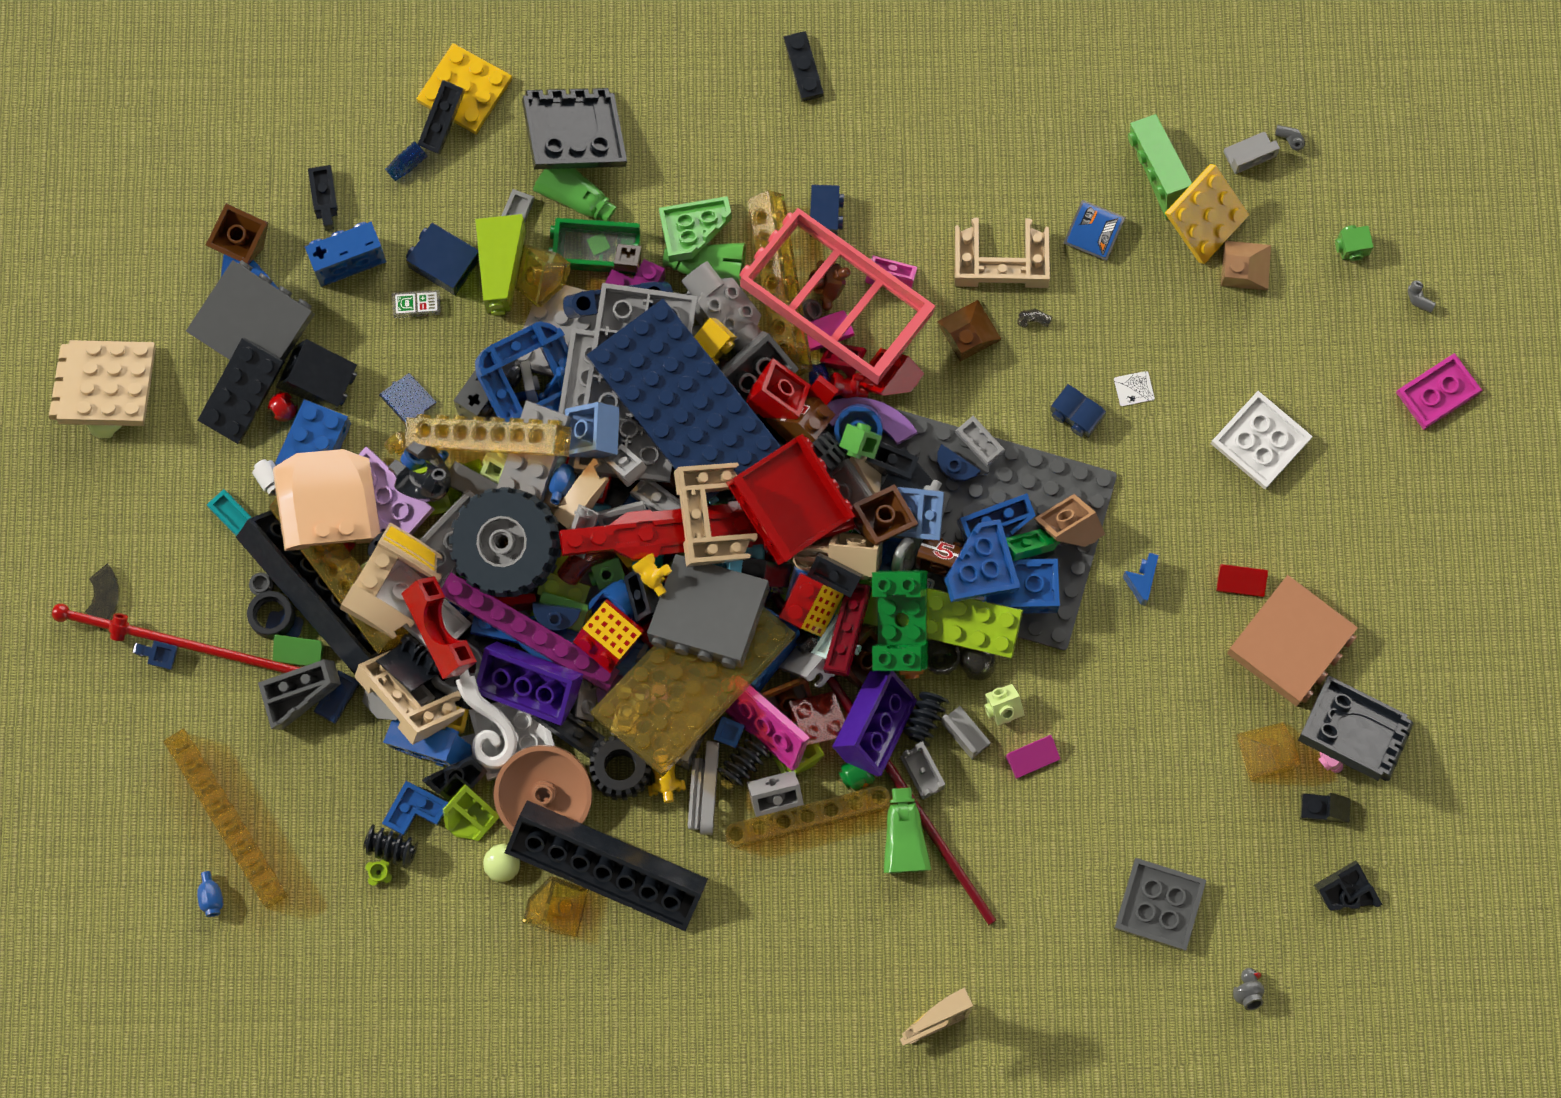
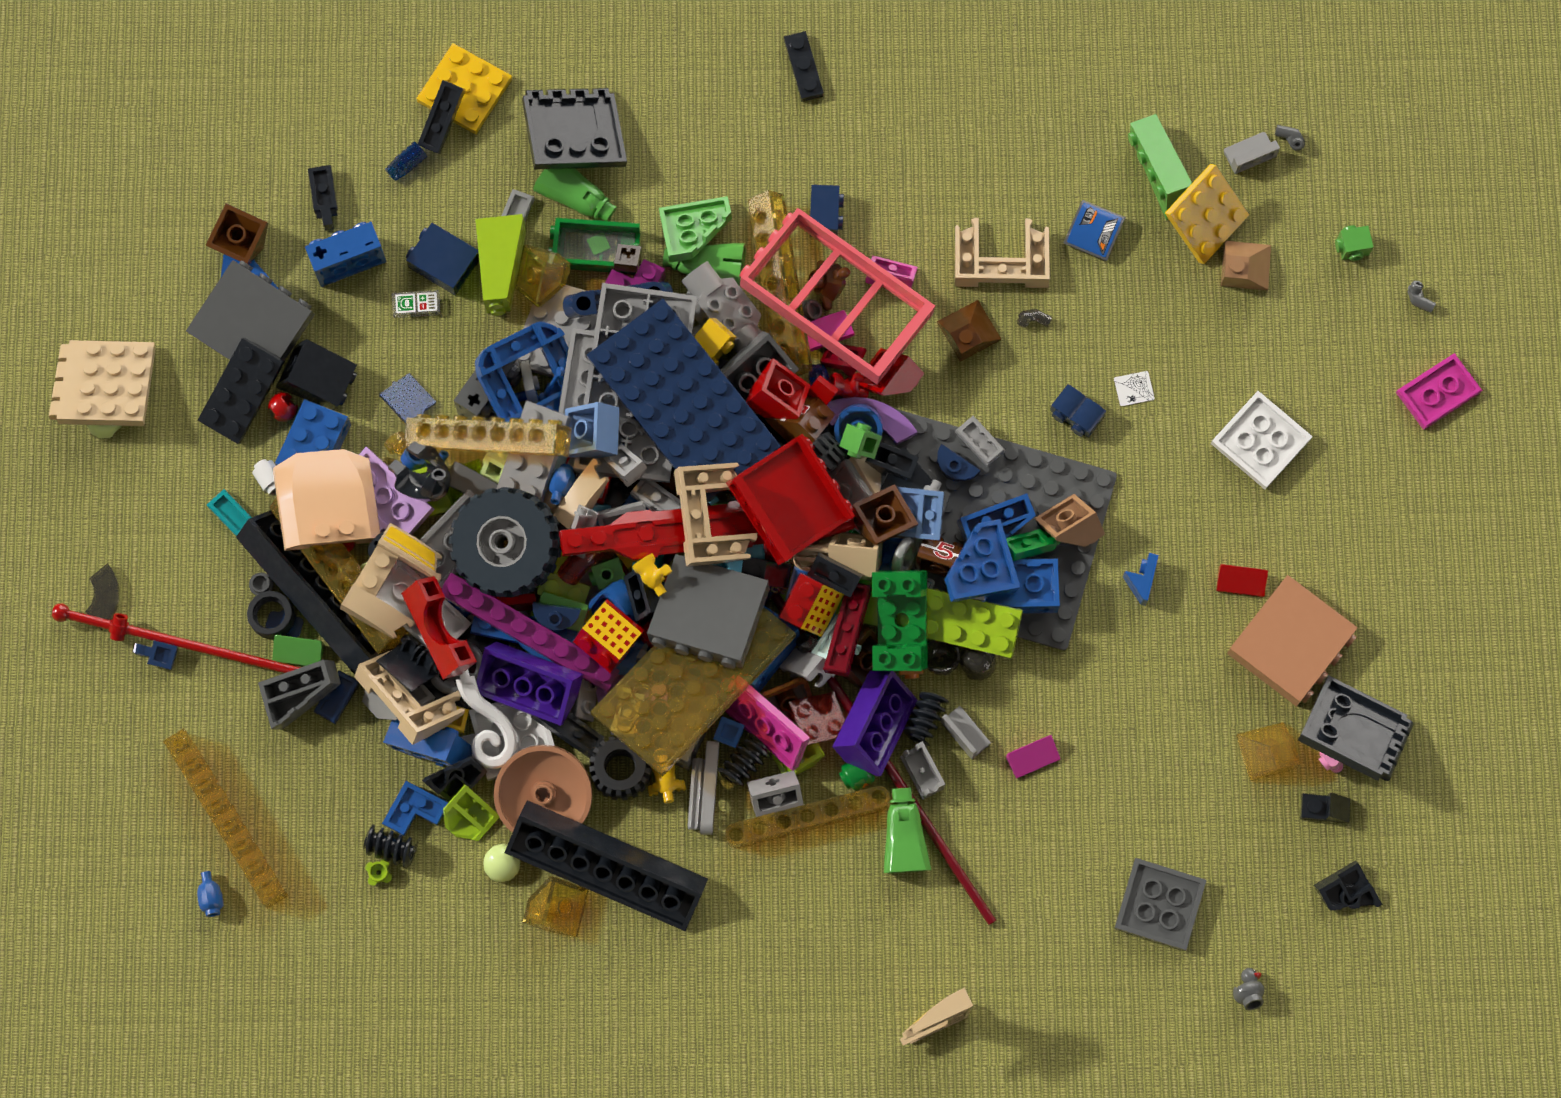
yellowish green brick [984,684,1025,725] -> none

